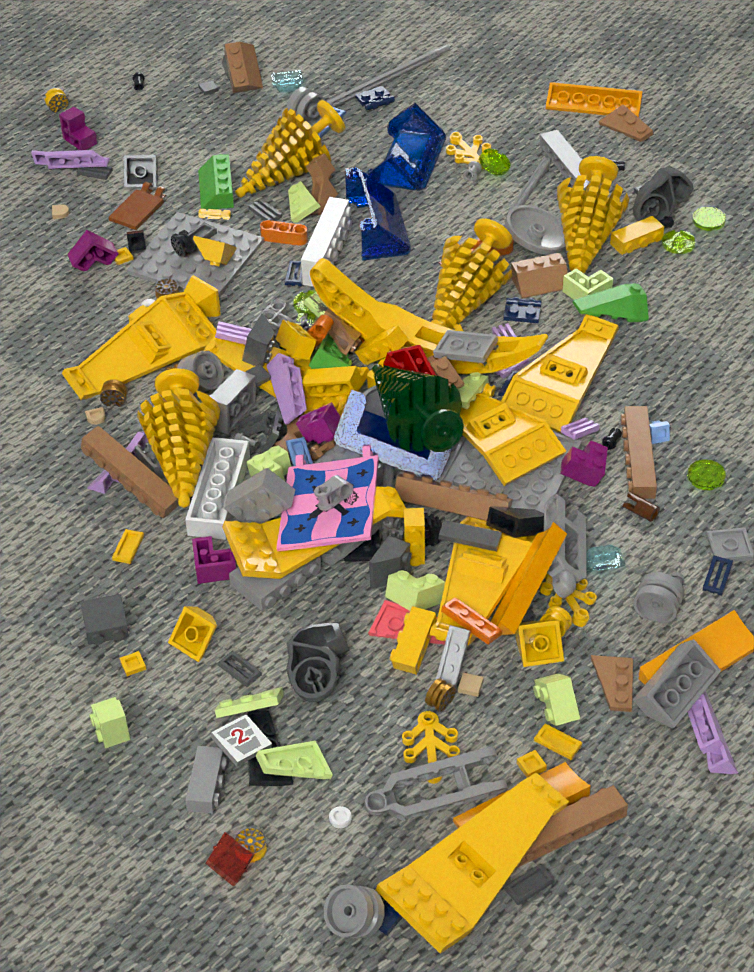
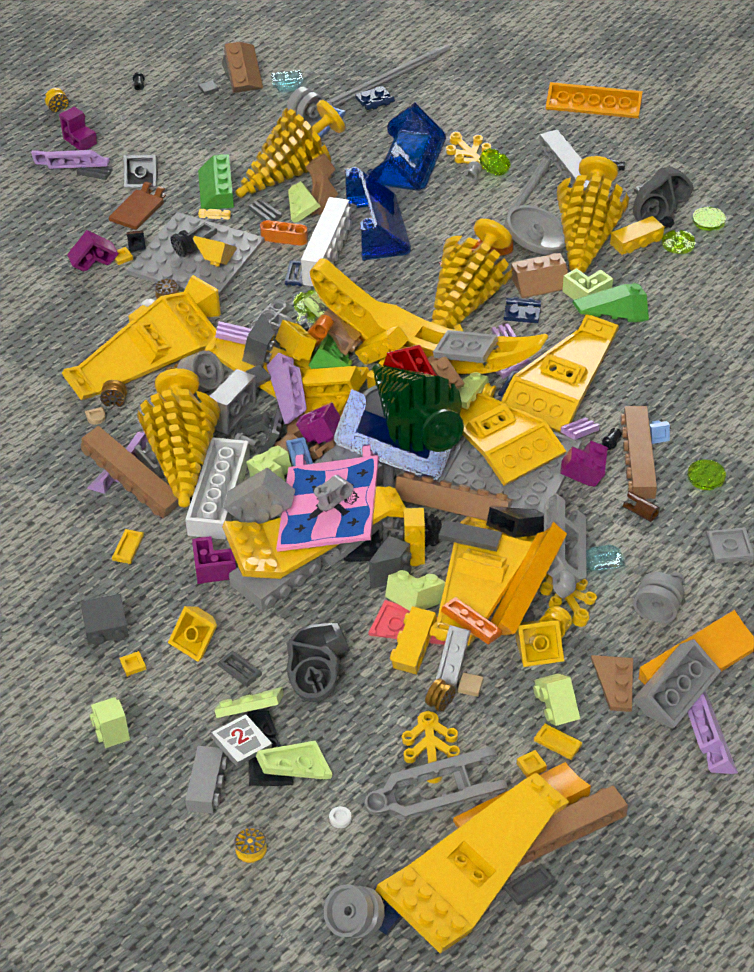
tan tile [52,205,69,219] -> none
clear red piece [205,832,255,886] -> none
medium nougat wing [598,105,653,142] -> none
dark blue tile [702,555,733,596] -> none

